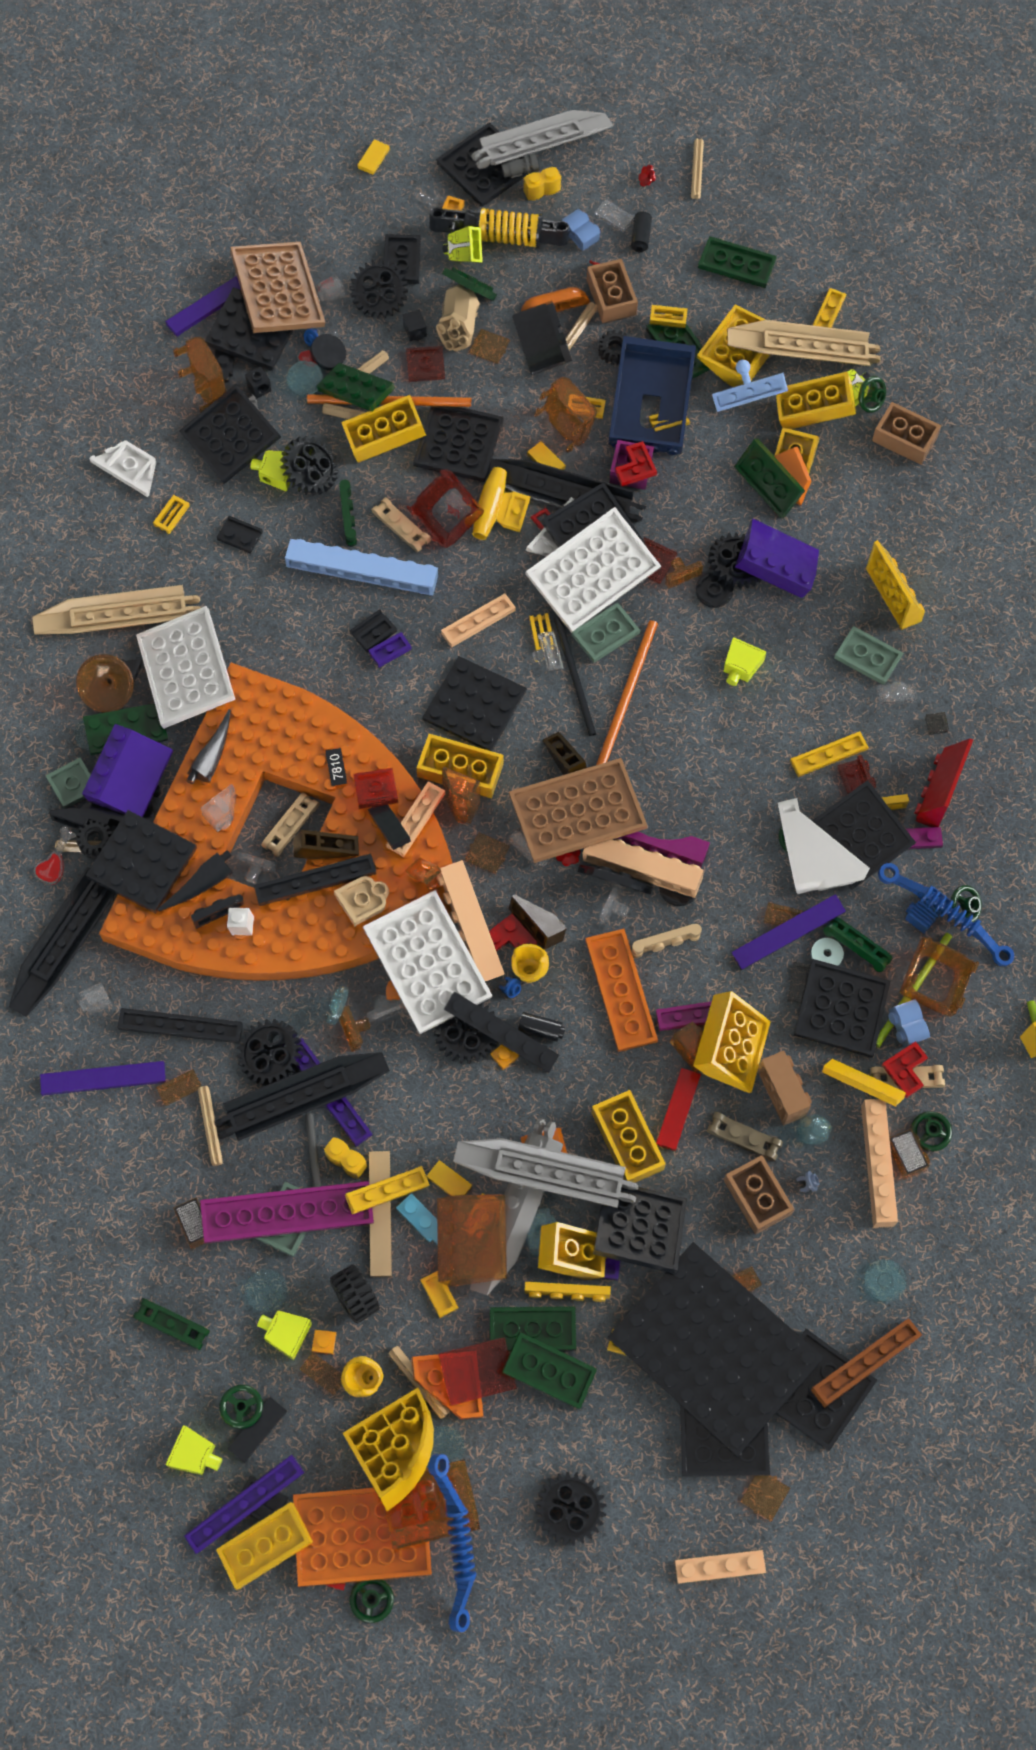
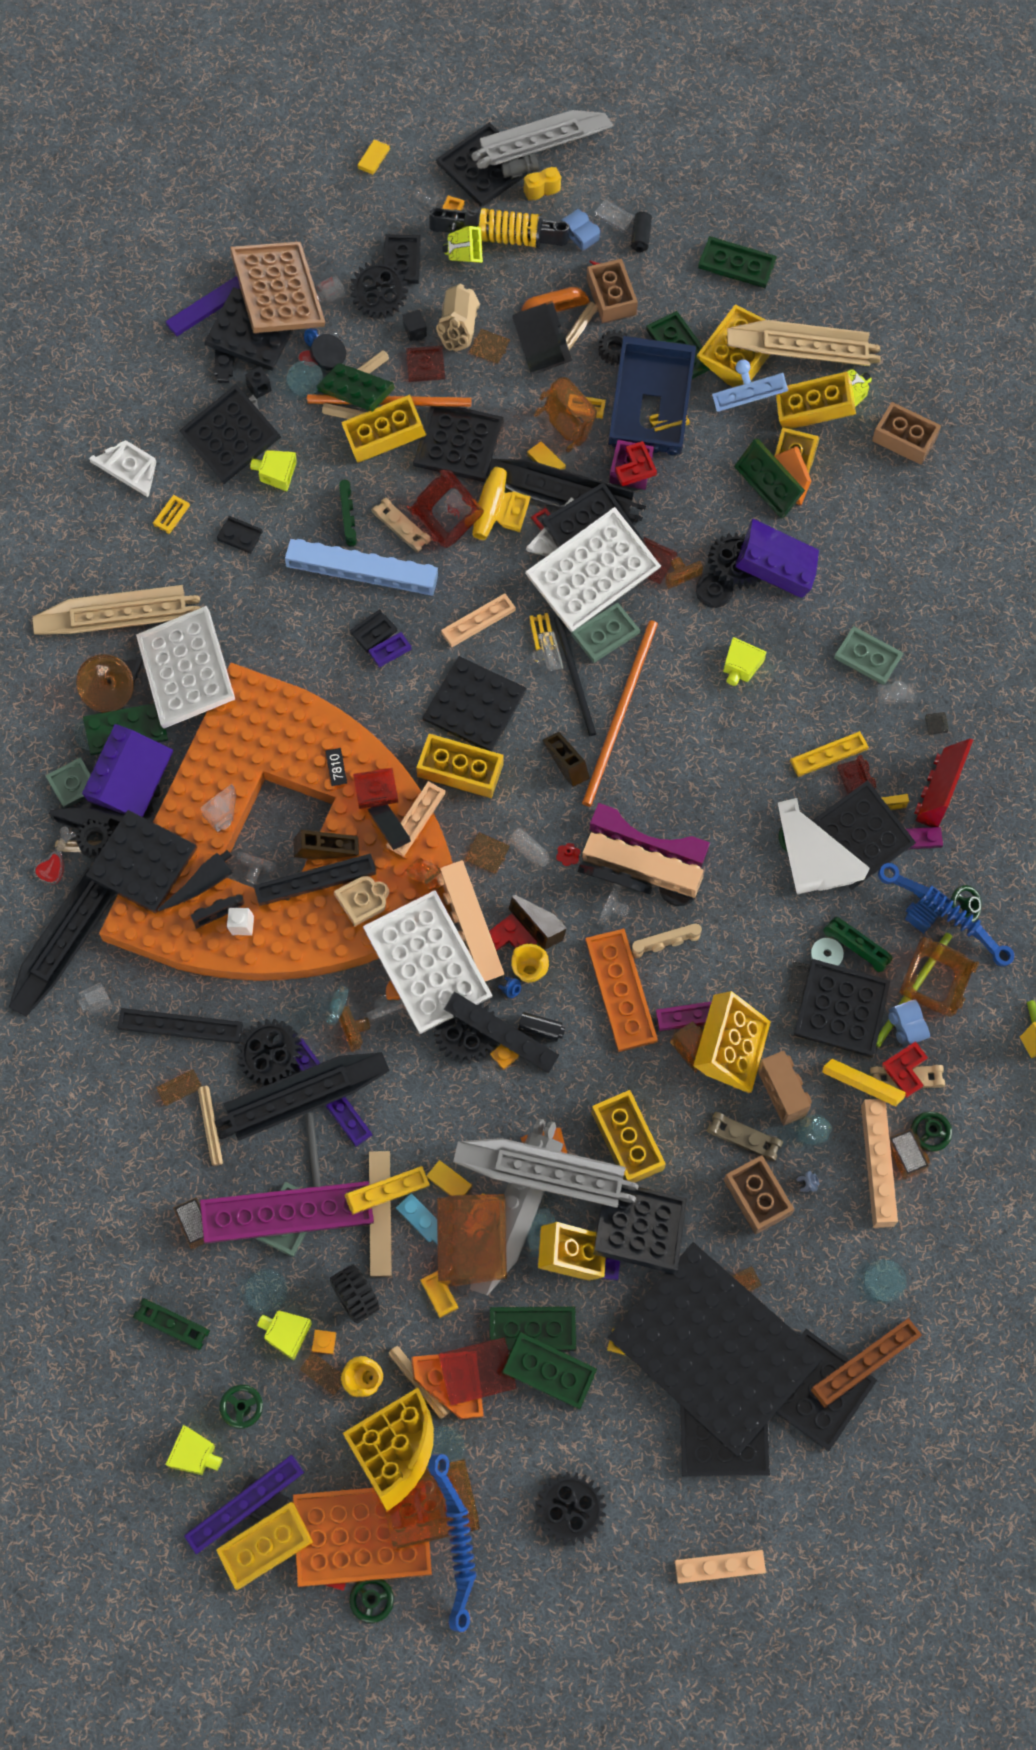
dark purple tile [40,1061,166,1096] -> none
clear orange piece [173,337,226,413] -> none
black piece [186,709,231,784] -> none
black tile [228,1397,287,1463] -> none
tan plate [261,792,320,857] -> none
black gear [280,436,339,496] -> none
yellow brick [324,1137,367,1179] -> none
dark green plate [442,267,497,301] -> none
clear orange slope [442,767,481,824] -> none
medium nougat plate [509,758,647,863] -> none
yellow plate [525,1282,611,1302] -> none
red plant [638,165,656,187] -> none
yellow tile [649,305,688,328] -> none
red tile [656,1068,701,1151] -> none
tan axle [691,138,704,199] -> none
dark purple tile [731,894,846,970] -> none
clear orange piece [740,1475,790,1522] -> none
clear orange tile [764,902,804,926] -> none
yellow tile [813,288,846,328] -> none
dark green piece [858,376,886,413] -> none
yellow slope [866,540,925,630] -> none

